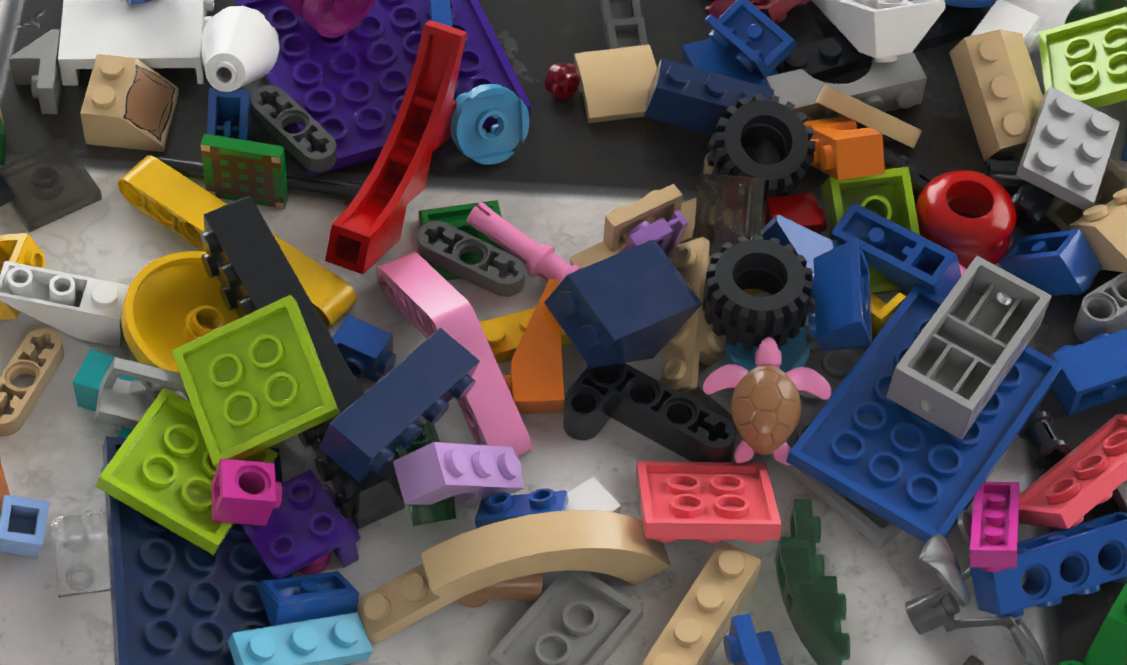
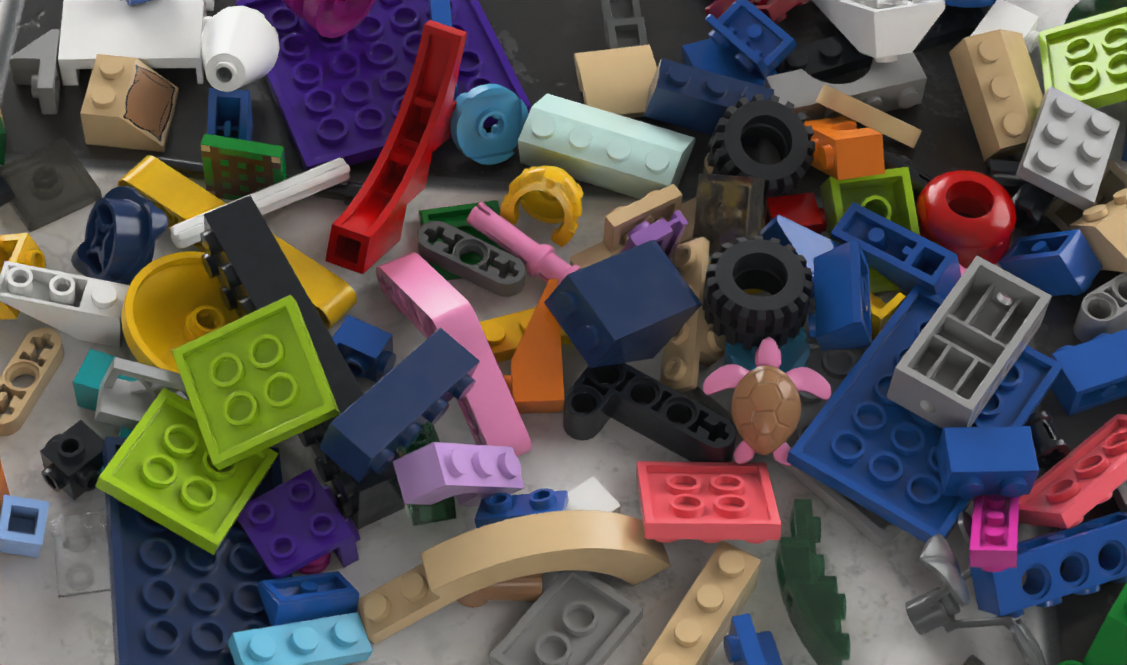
dark pink brick [211,459,282,526] -> none
dark grey beam [251,85,337,172] -> none
dark red plate [545,63,580,100] -> none
none -> black brick [40,420,104,501]
none -> dark blue piece [71,186,169,285]
none -> white axle [170,158,351,249]
none -> yellow helmet [500,166,584,247]
none -> light aqua slope [518,94,695,199]
none -> blue brick [935,426,1039,499]

